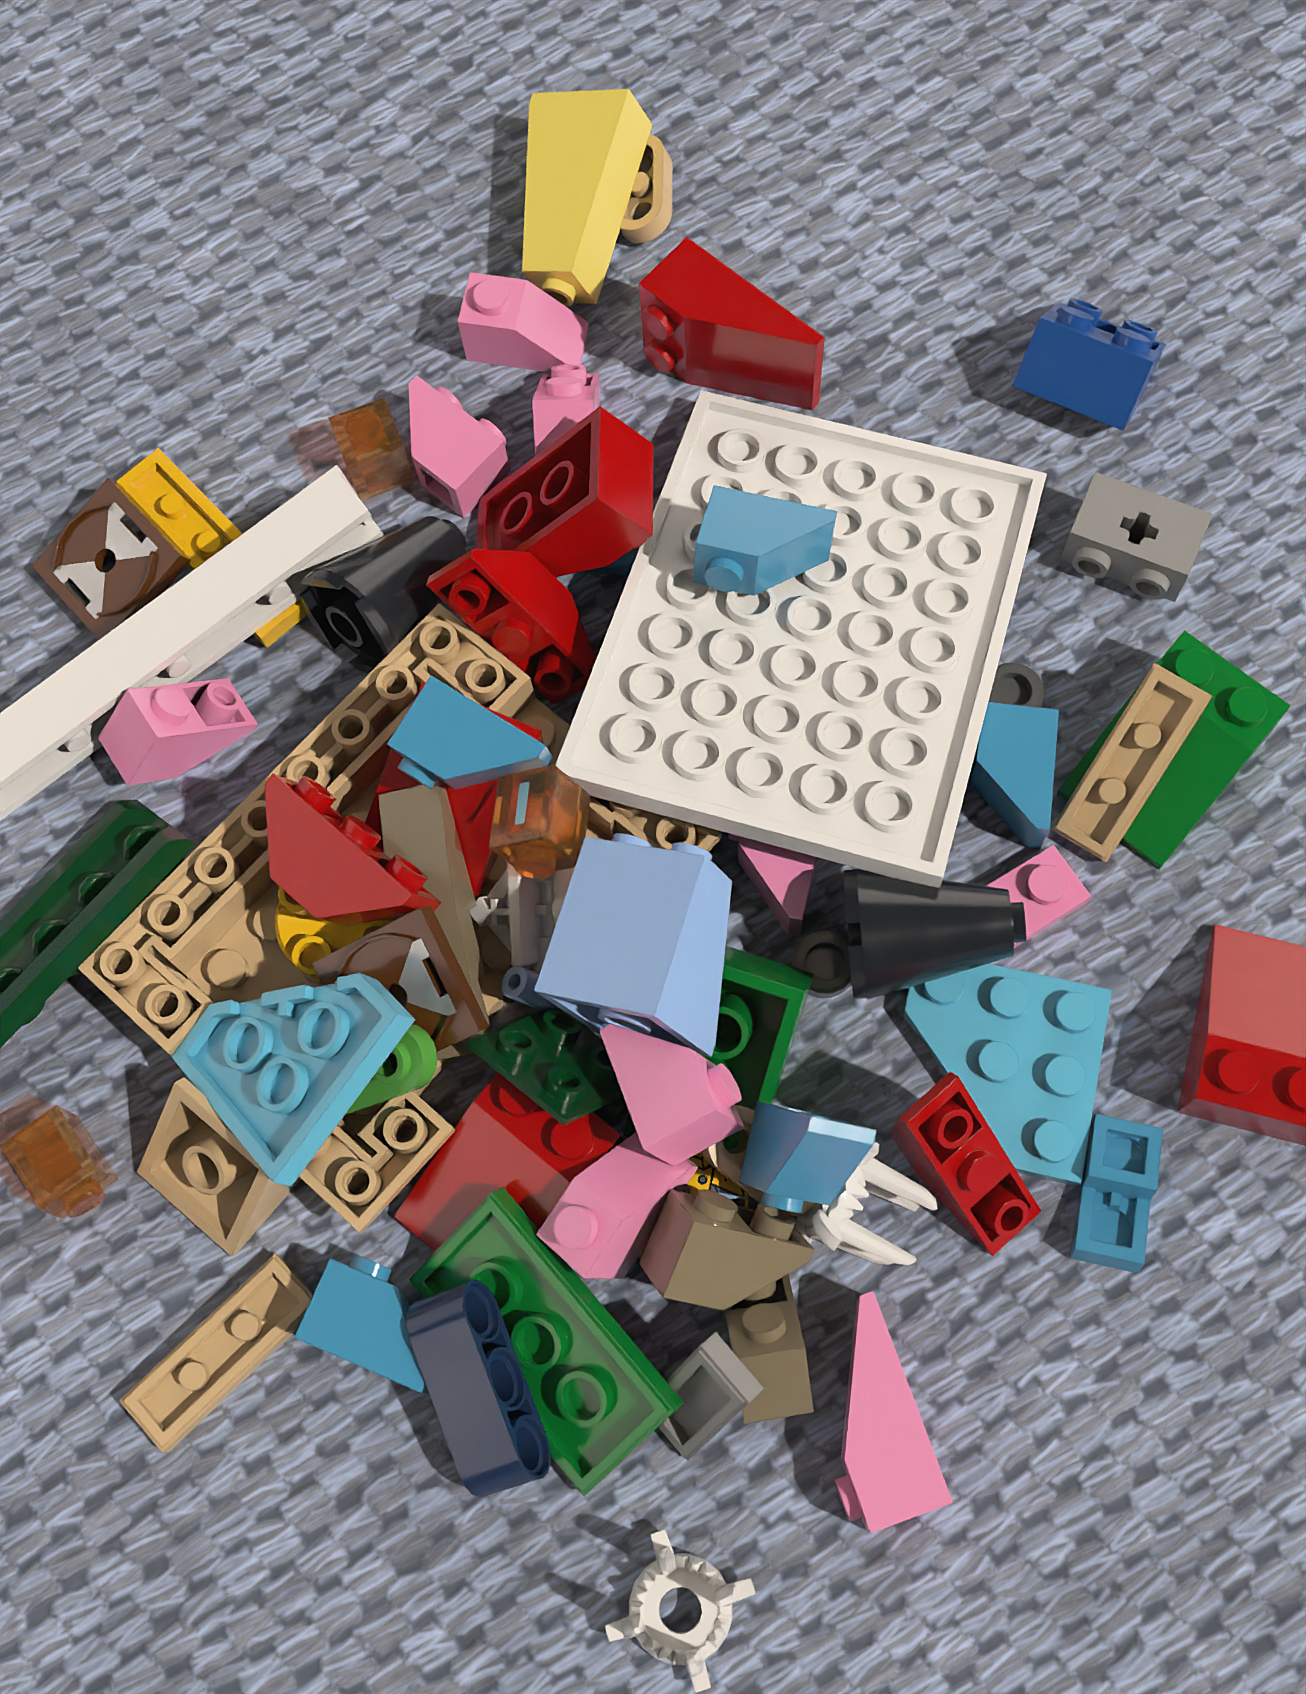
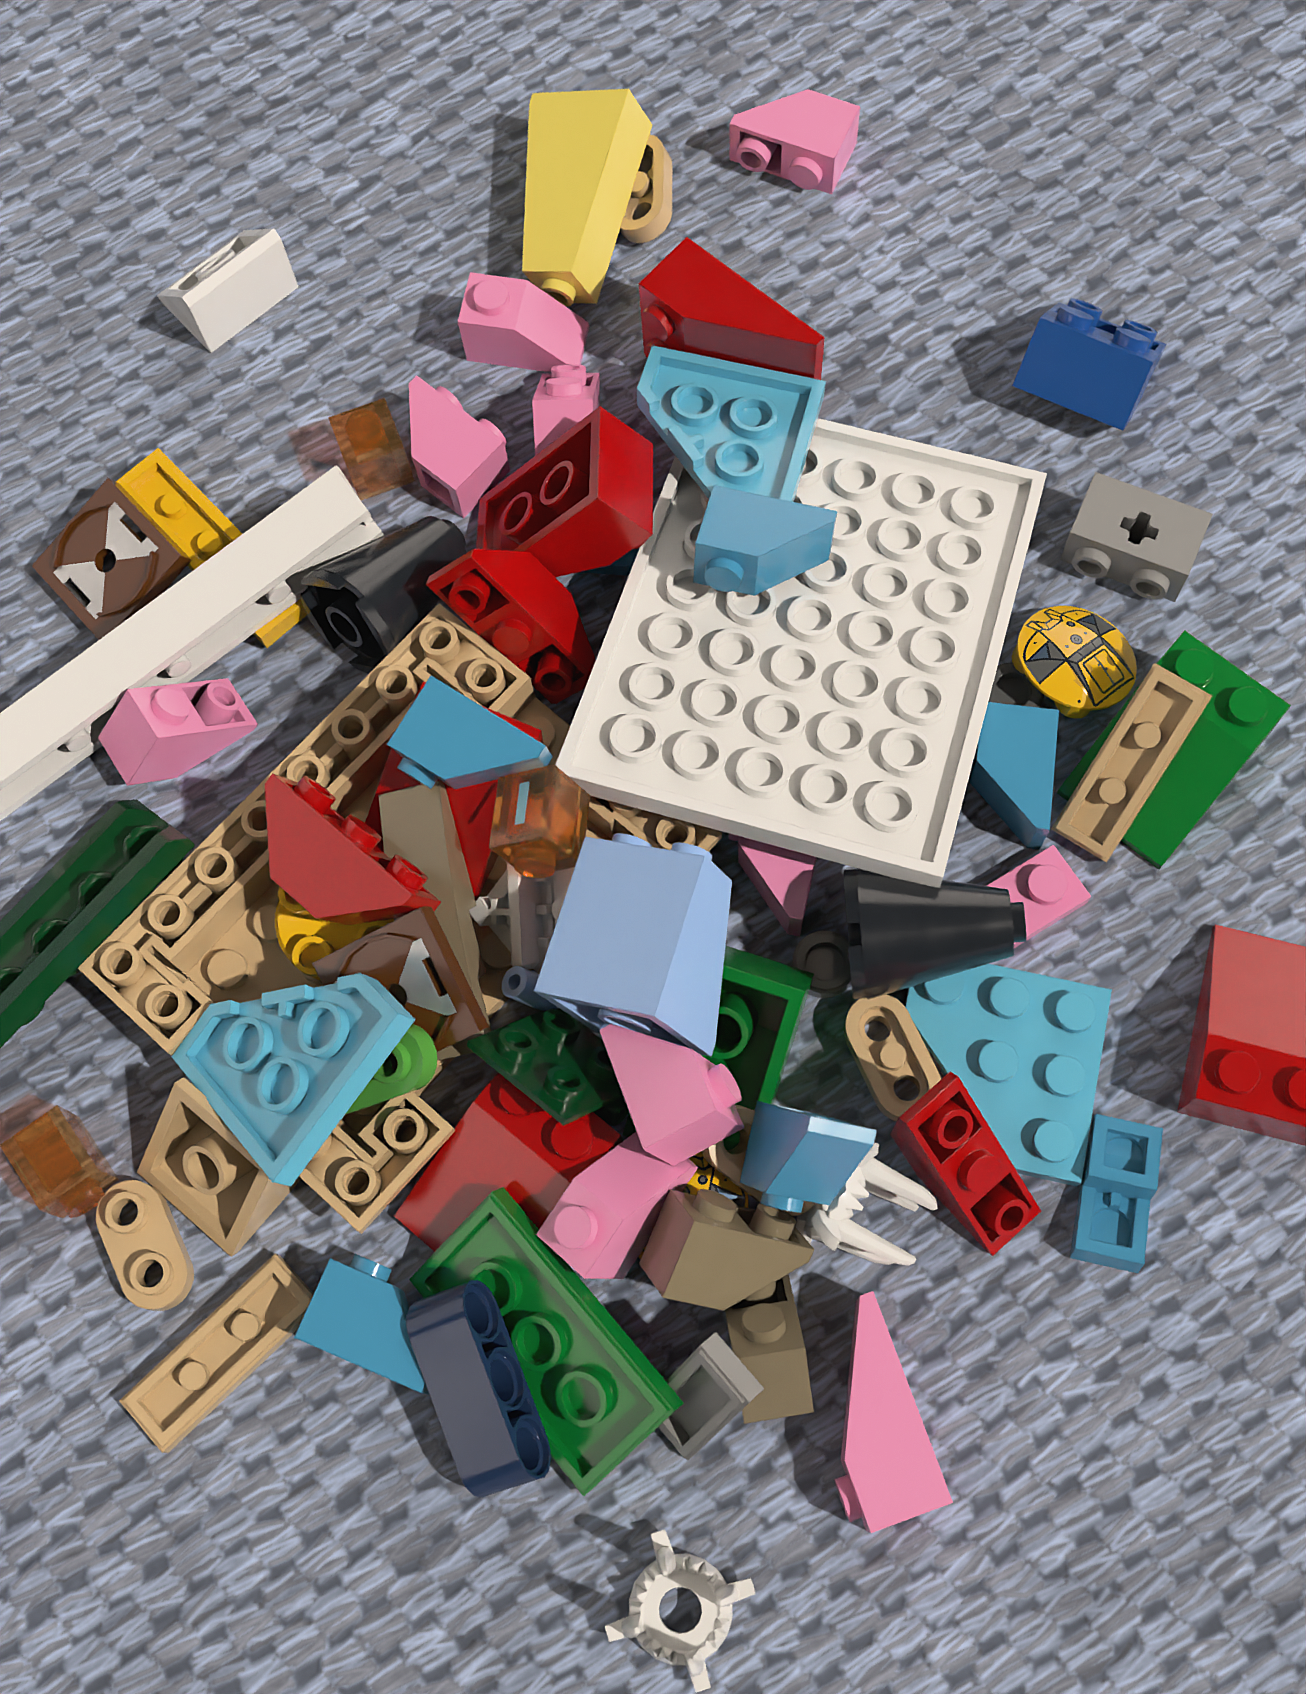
none -> tan plate [96,1180,194,1311]
none -> white slope [157,229,299,353]
none -> medium azure plate [637,345,826,502]
none -> bright pink slope [730,89,860,194]
none -> tan plate [844,994,941,1122]
none -> yellow dish [1011,606,1137,718]

